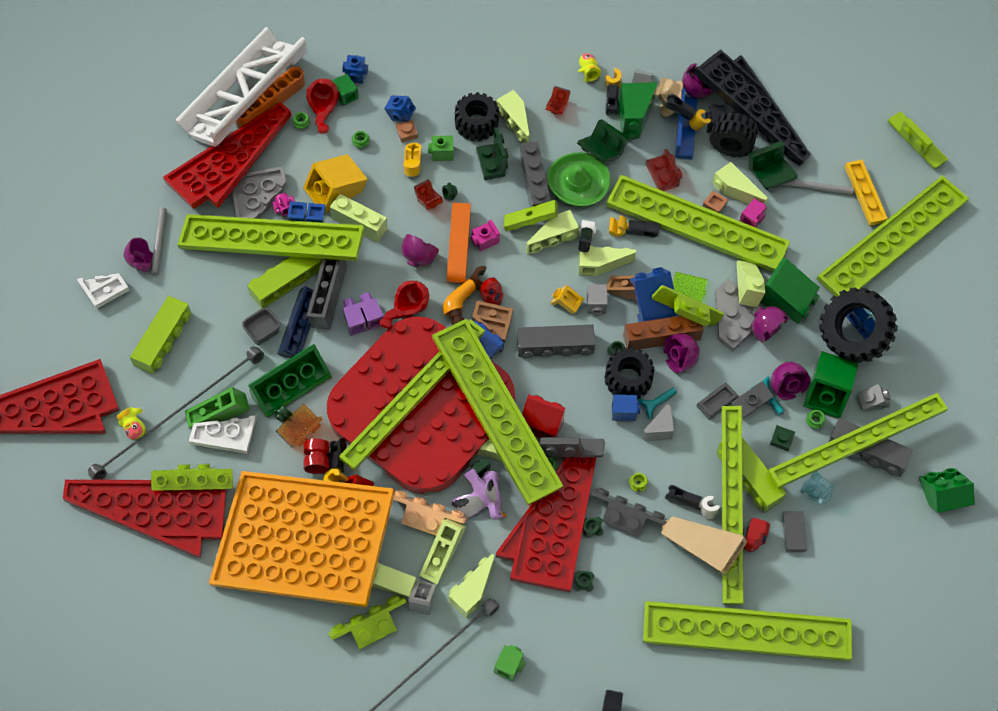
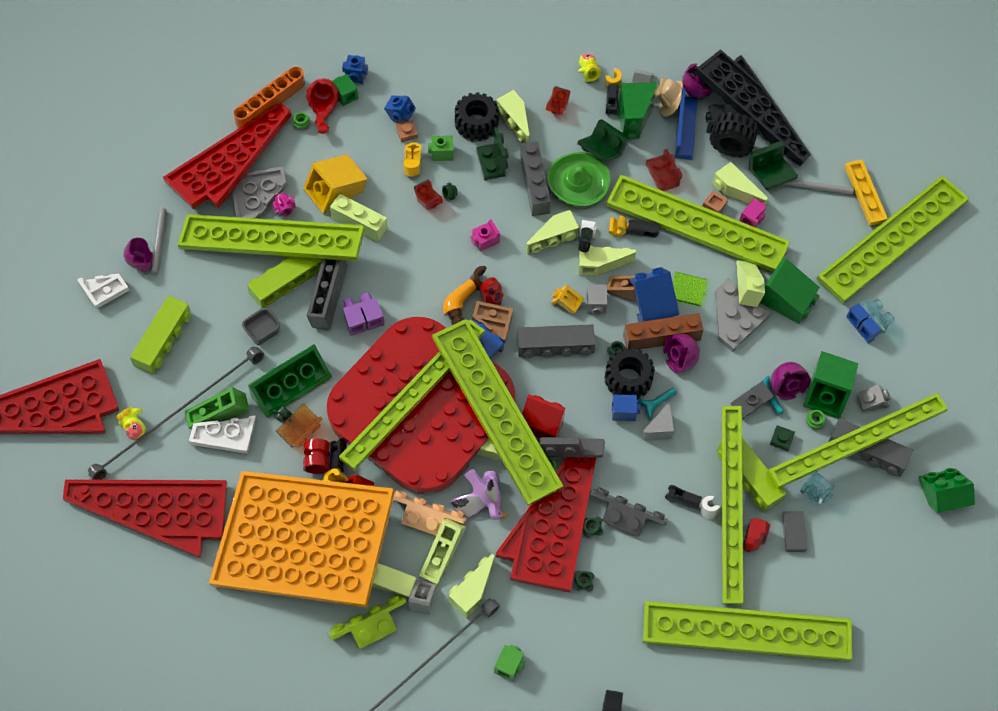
lime bracket [151,463,233,491] -> none
white piece [175,27,308,147] -> none
dark blue slope [277,286,314,358] -> none
blue hips [287,201,326,223] -> none
bright green plate [352,131,370,148] -> none
red hair [379,280,430,329] -> none
magenta cylinder [401,234,439,268] -> none
orange beam [447,202,471,283] -> none
dark green plate [470,457,491,478] -> none
lime tile [504,200,558,231] -> none
lime plate [629,473,648,492] -> none
lime bracket [652,285,724,327] -> none
tan slope [661,516,747,575] -> none
black piece [665,94,711,131] -> none
dark grey tile [696,382,739,420] -> none
magenta cylinder [752,307,790,343] -> none
black tyre [819,287,898,363] -> none
lime bracket [888,111,948,169] -> none

